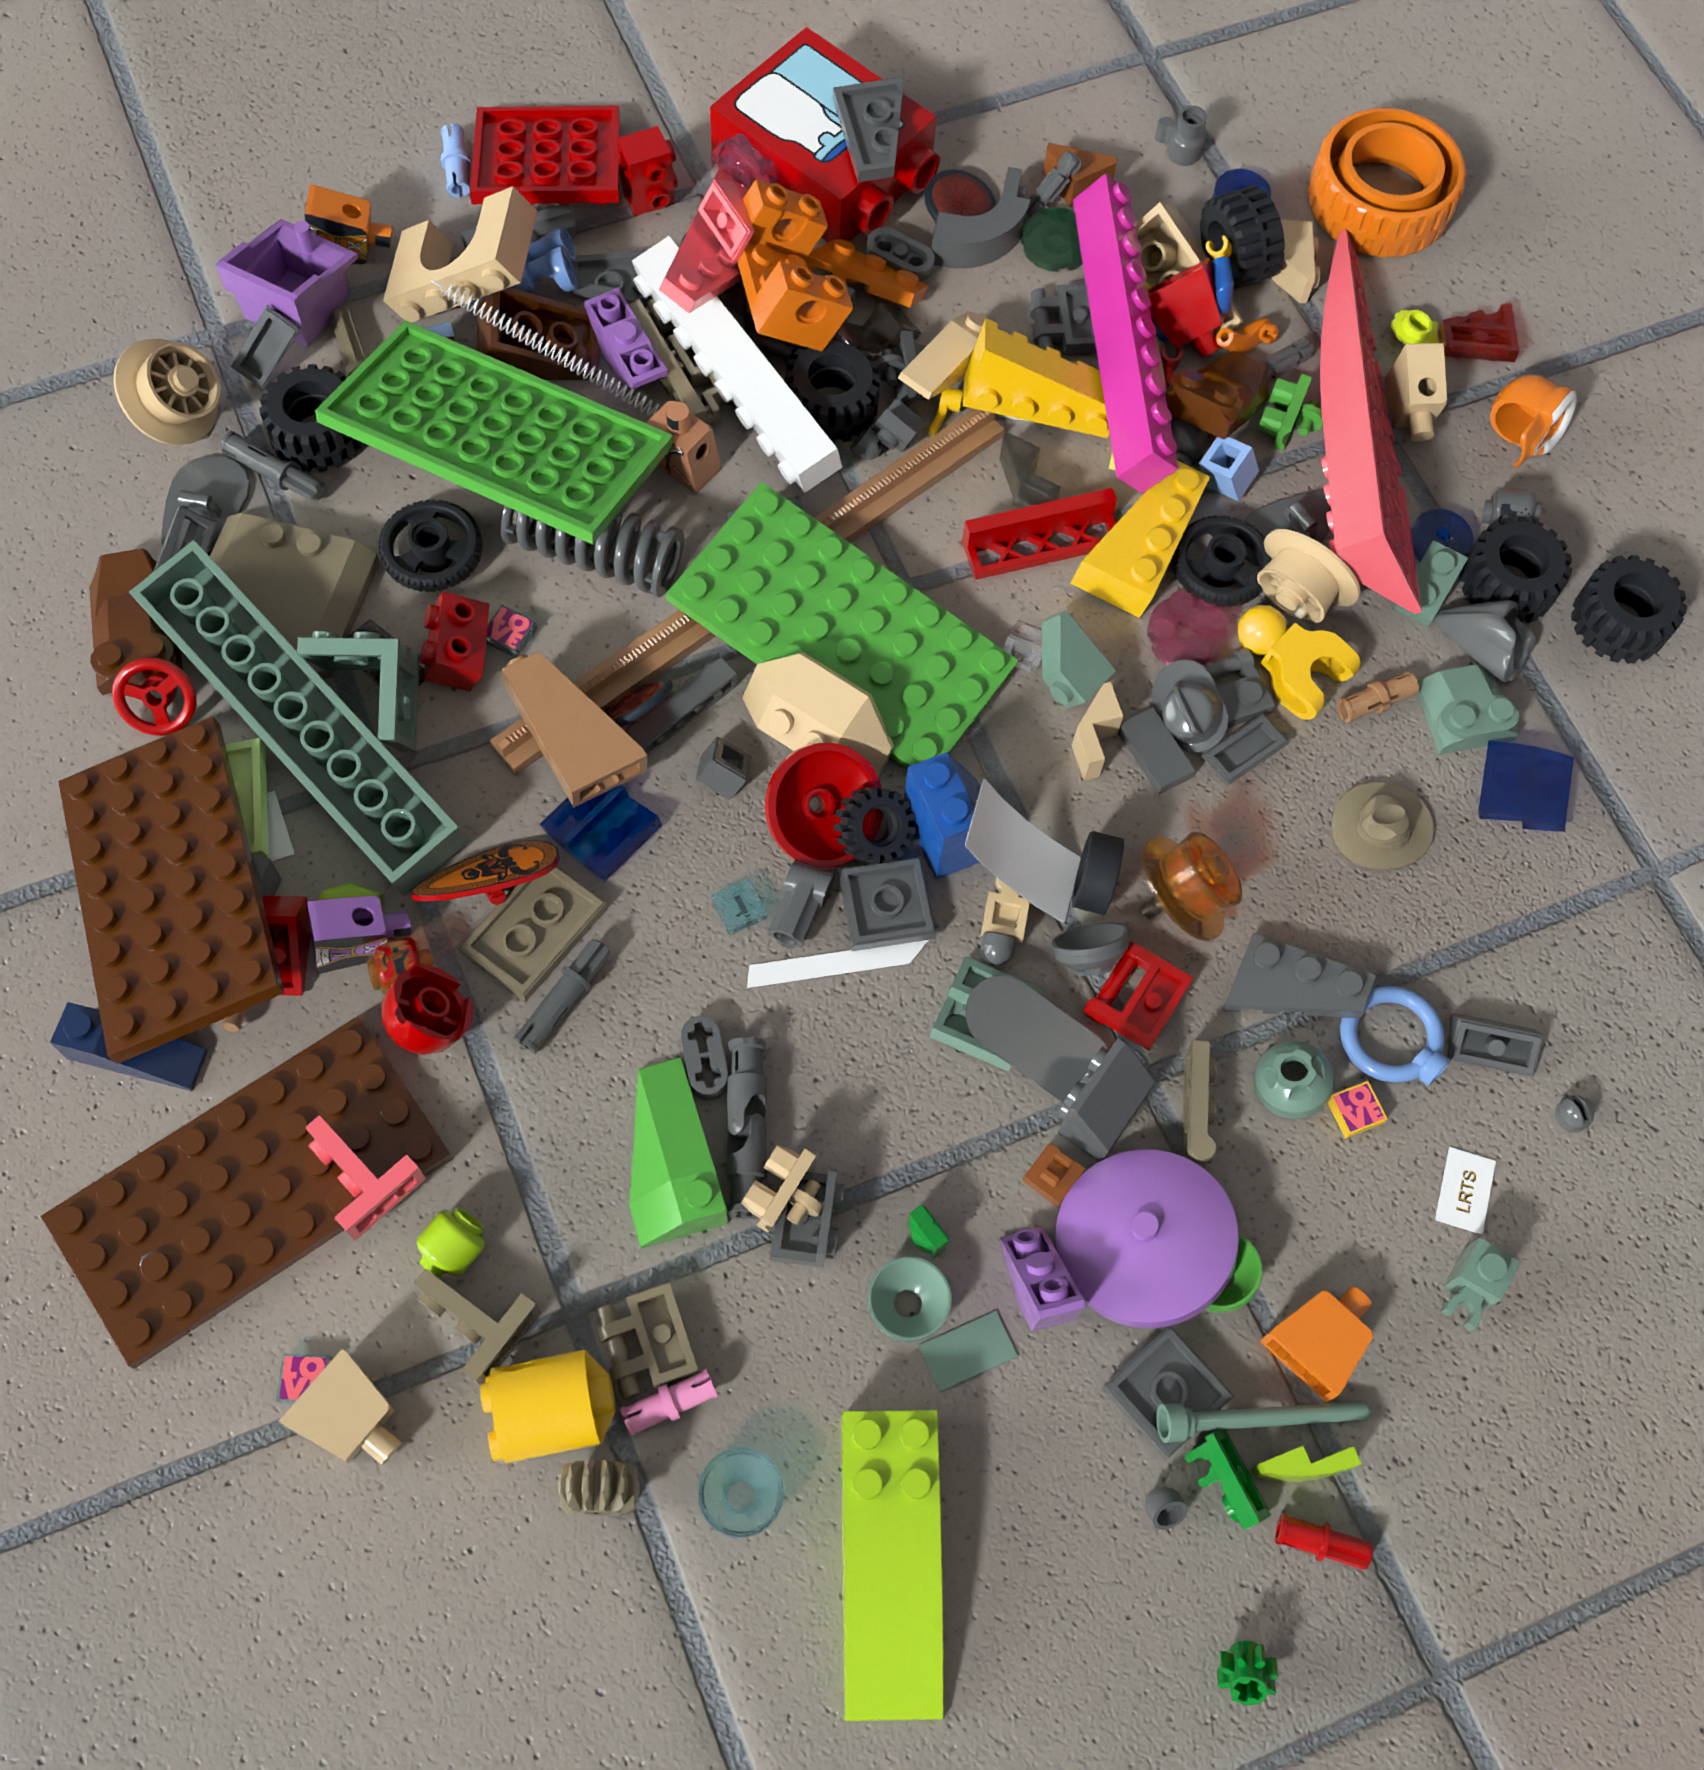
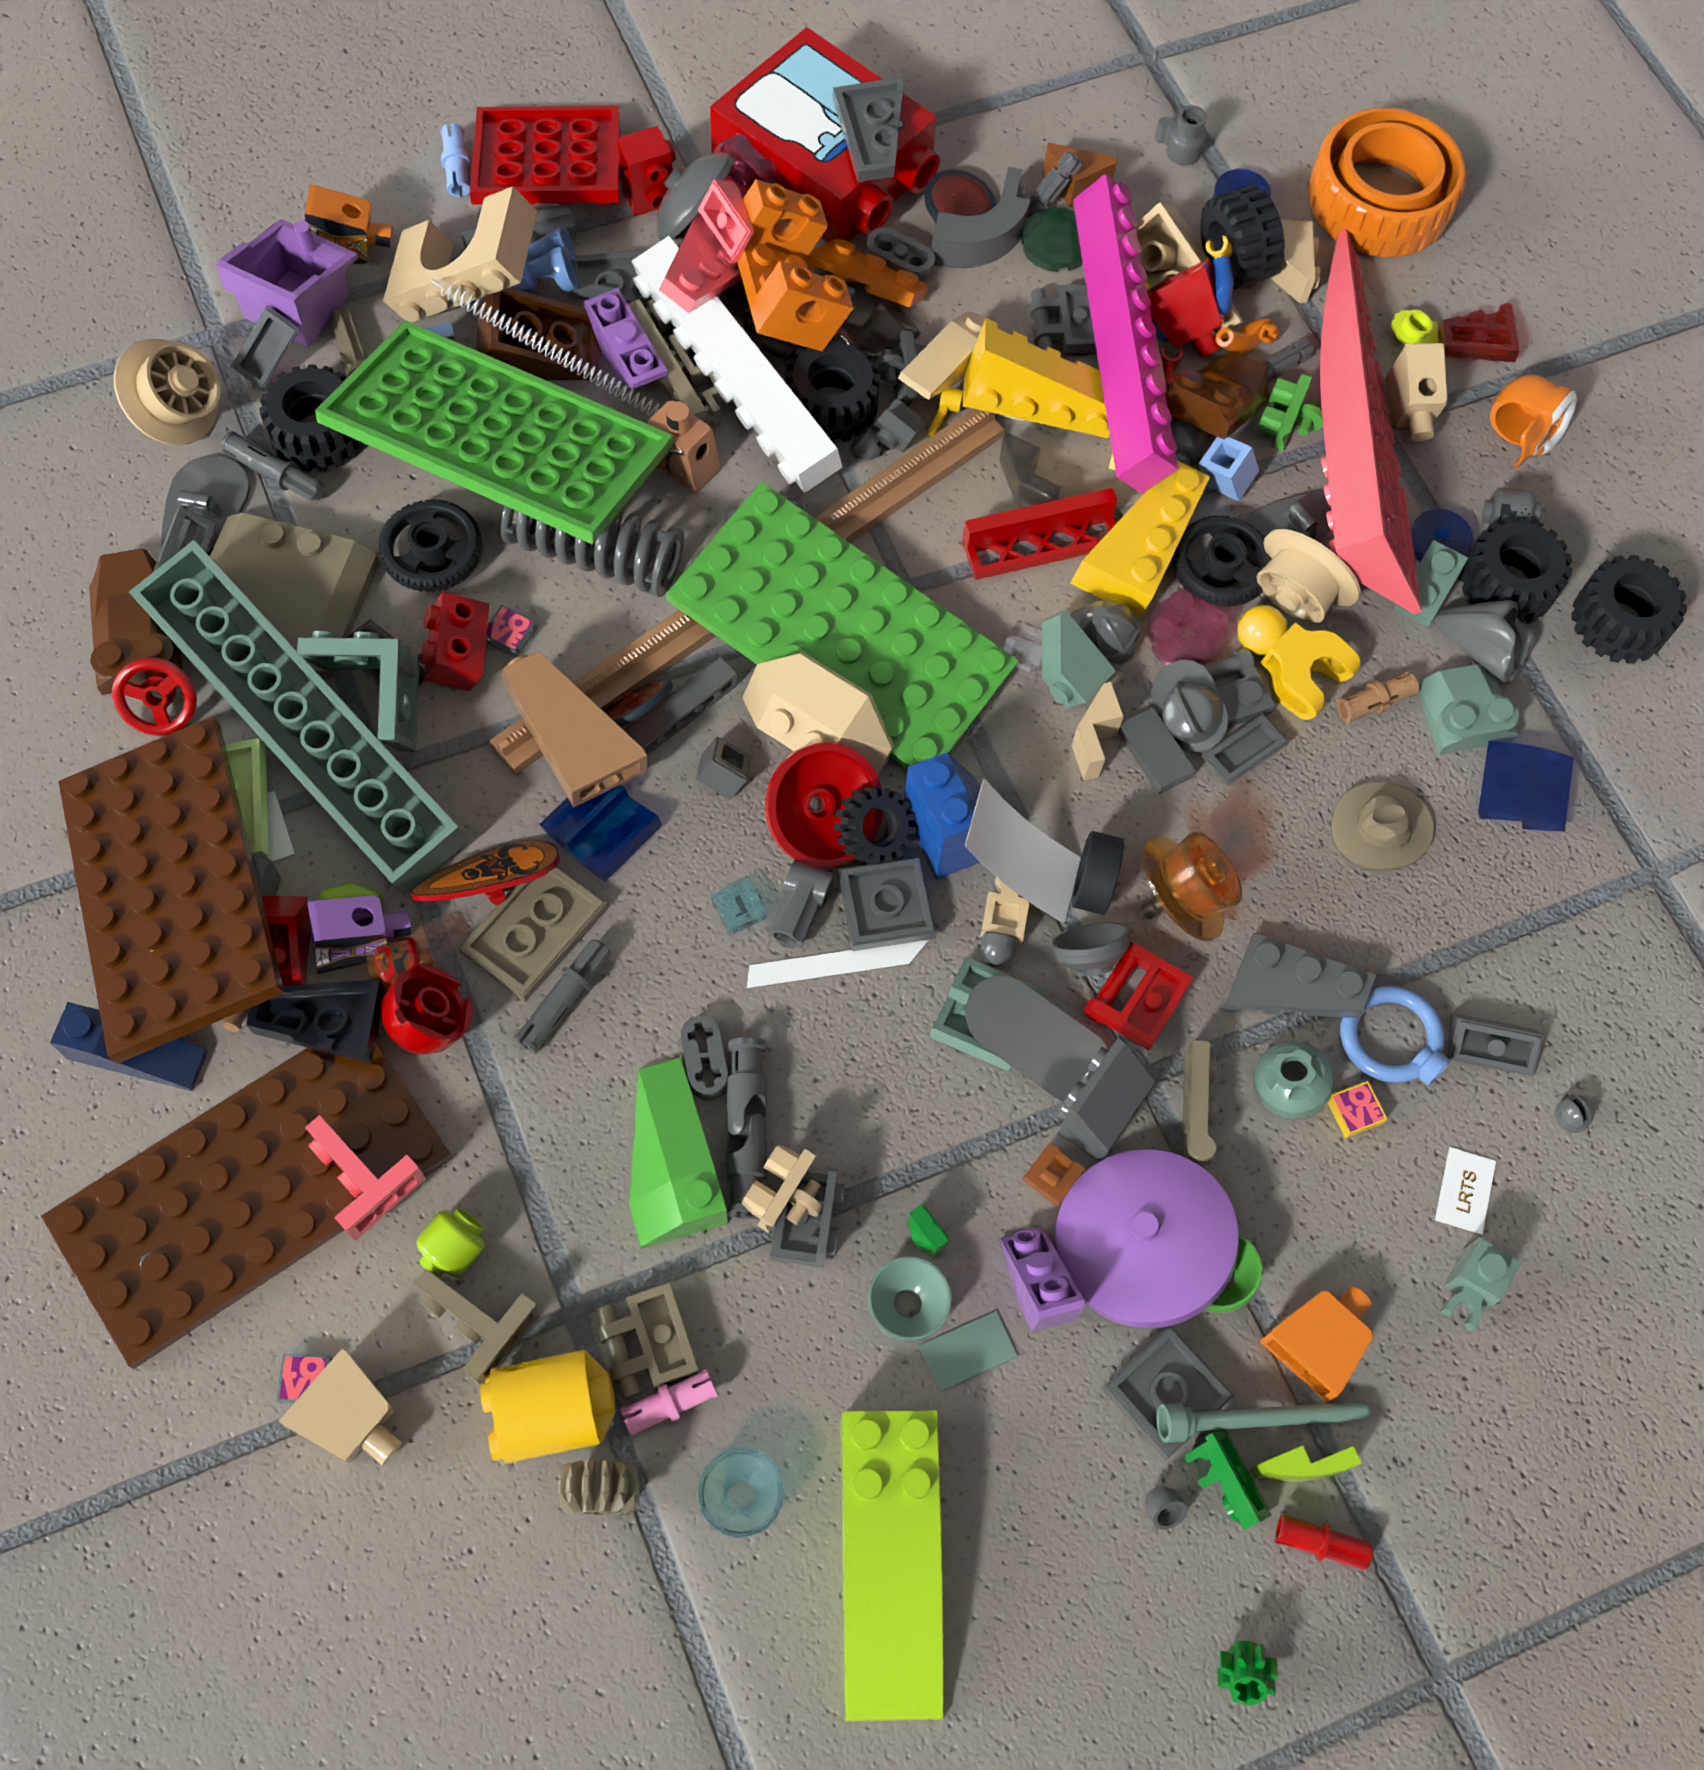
none -> black wing [246,979,385,1064]
none -> dark grey dish [657,152,735,241]
none -> dark grey piece [1070,598,1140,663]

